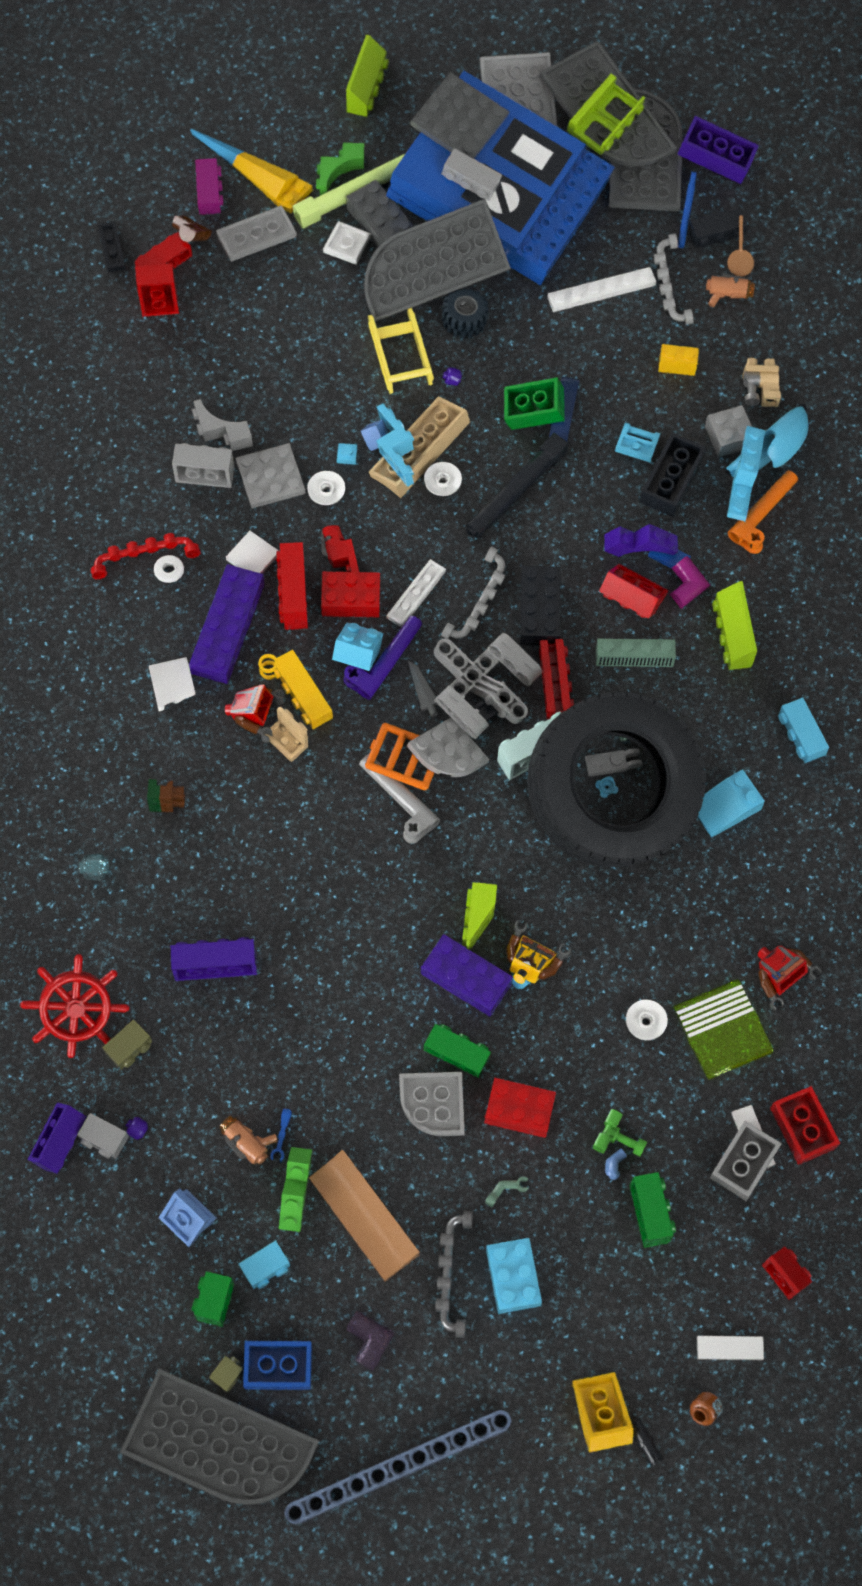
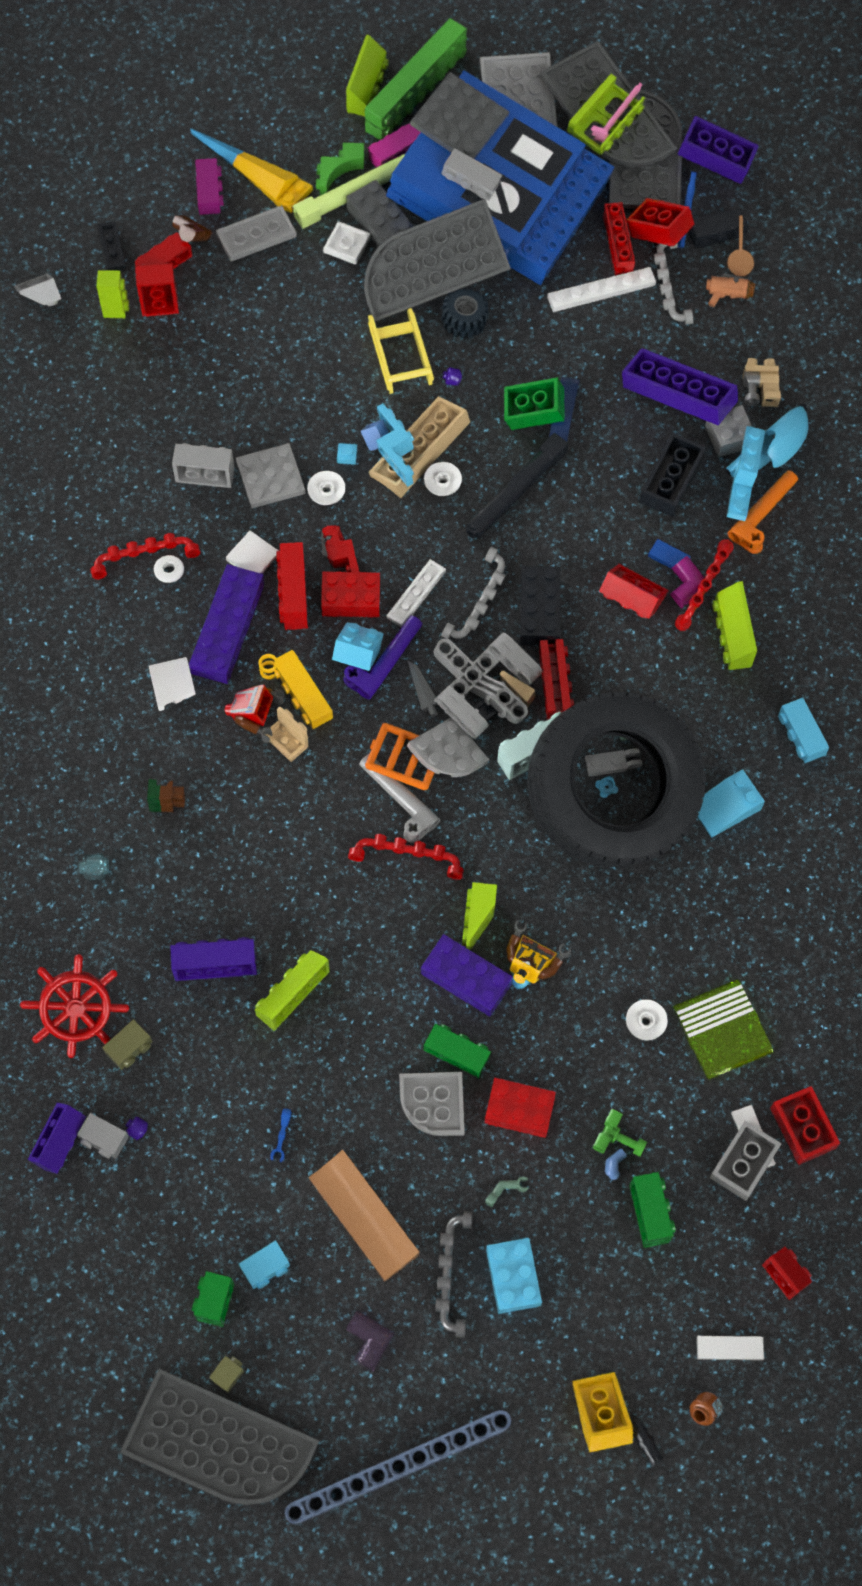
medium blue bracket [159,1189,216,1247] -> none
light grey arch [192,399,253,451] -> none
nougat piece [219,1116,278,1165] -> none
blue brick [243,1341,312,1390] -> none
bright green arch [279,1147,312,1232] -> none
sand green brick [596,639,676,667] -> none
dark purple arch [604,524,678,557] -> none
medium azure plate [615,422,661,462] -> none
yellow piece [658,344,699,376] -> none
torso [757,946,821,1011] -> none
none -> light grey slope [14,273,61,306]
none -> lime brick [97,270,129,318]
none -> lime slope [255,950,330,1031]
none -> red bar [348,834,464,880]
none -> bright green piece [365,19,467,140]
none -> dark pink brick [368,123,420,168]
none -> tan slope [500,671,536,708]
none -> bright pink piece [591,83,642,142]
none -> red brick [603,202,635,276]
none -> dark purple brick [622,348,738,426]
none -> red brick [626,198,694,247]
none -> red bar [675,539,734,631]

